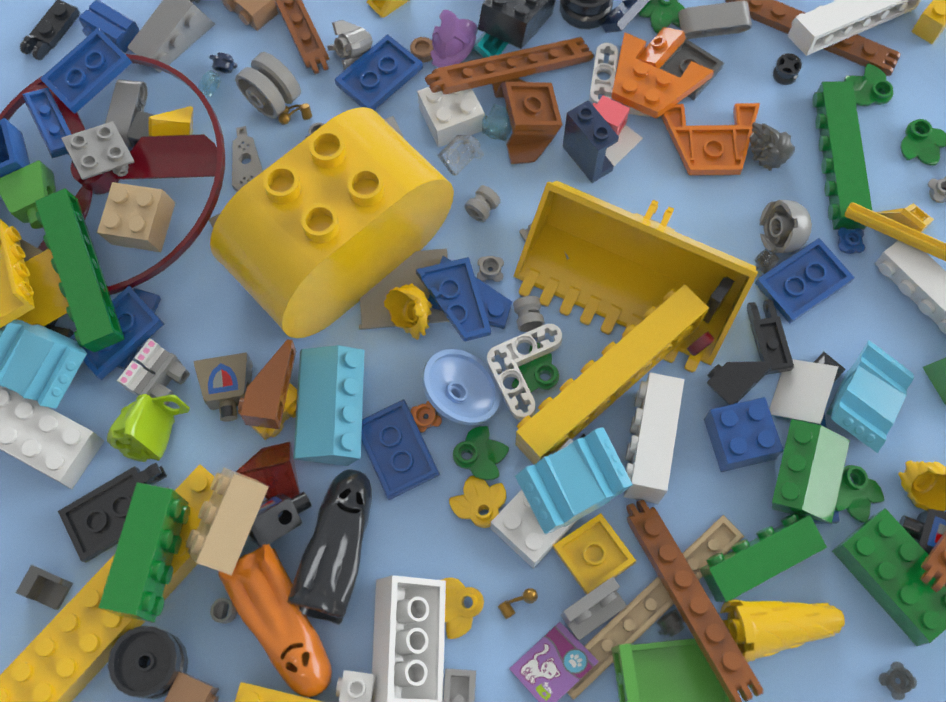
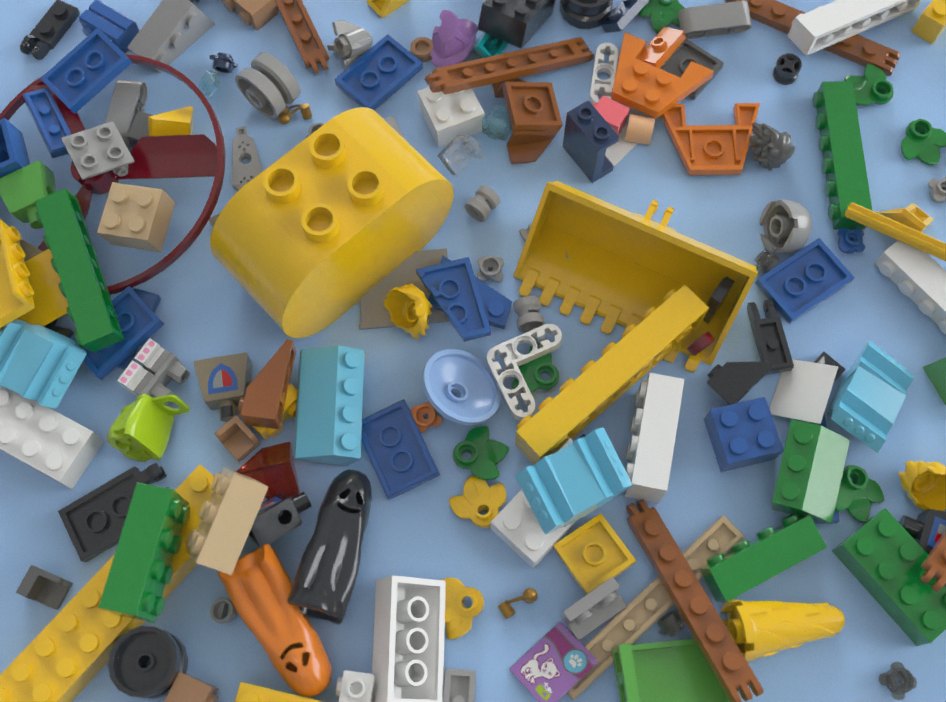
none -> medium nougat panel [214,415,261,463]
none -> light nougat brick [625,114,655,145]

